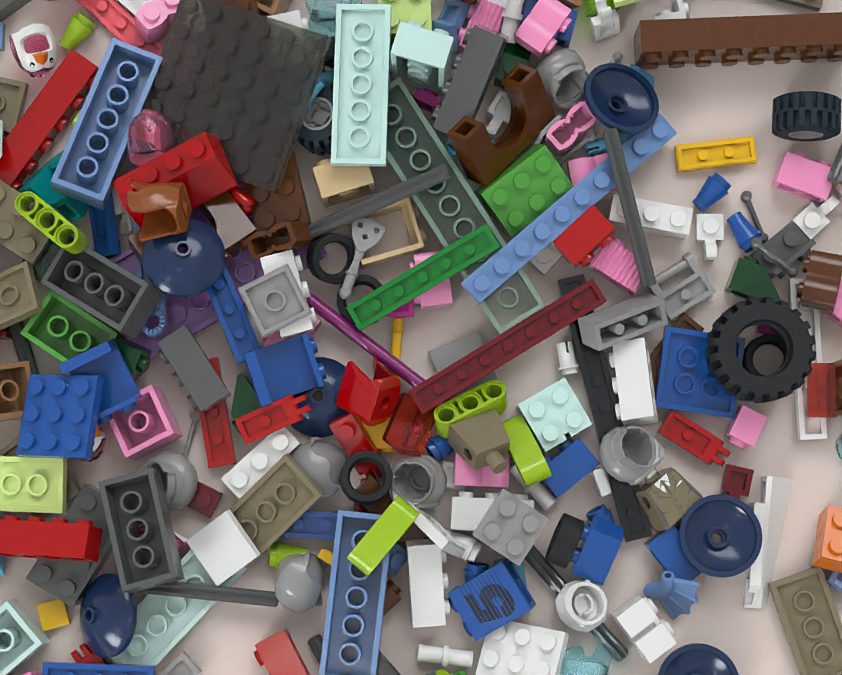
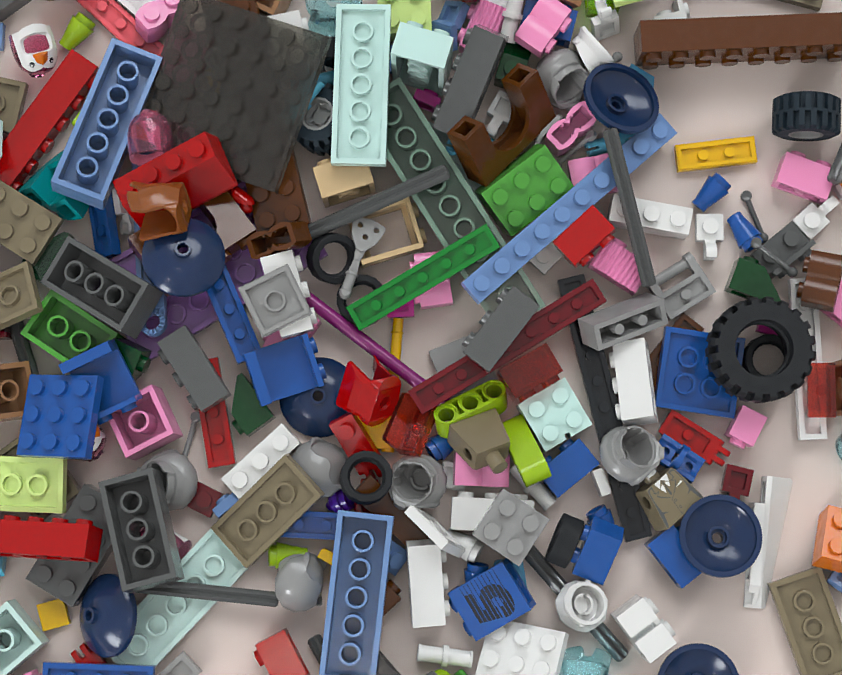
lime beam [15,191,88,254] -> none
white tile [186,509,261,586] -> none
red hinge [235,394,311,445] -> none
lime beam [346,495,420,576] -> none
white pin [556,341,579,377] -> none
medium blue arm [643,571,699,620] -> none
none -> medium blue plate [212,492,239,519]
none -> dark purple plate [325,489,354,513]
none -> dark grey brick [462,286,540,373]
none -> clear red brick [496,343,563,403]
none -> white hat [571,26,615,73]
none -> blue hips [658,434,705,484]

